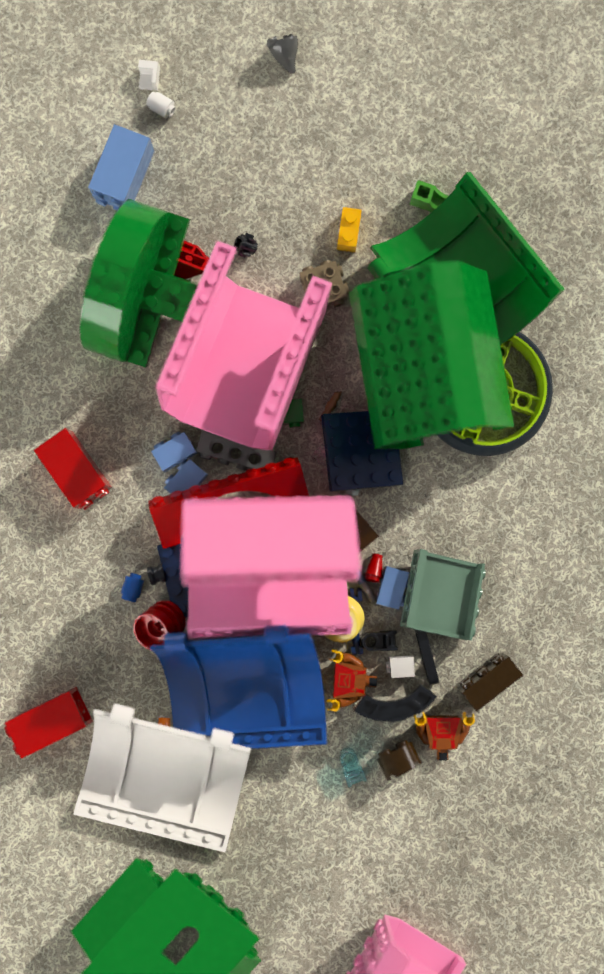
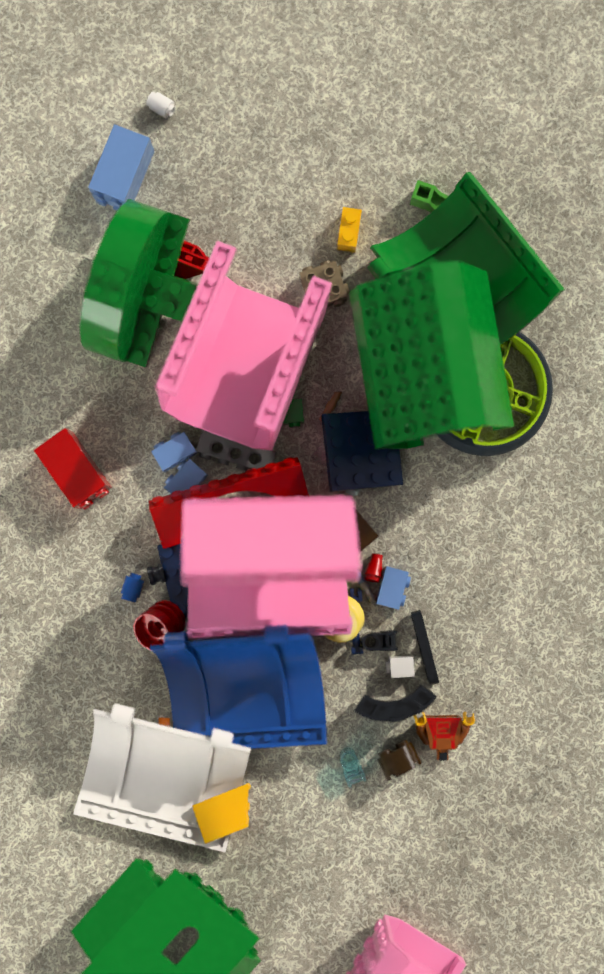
red brick [4,687,93,759] -> none
white panel [138,60,160,91] -> none
black gear [234,233,258,258] -> none
dark grey hat [267,34,298,74] -> none
torso [326,649,377,711] -> none
sand green panel [400,549,486,641] -> none
dark brown brick [458,652,524,712] -> none
none -> yellow slope [192,783,251,844]

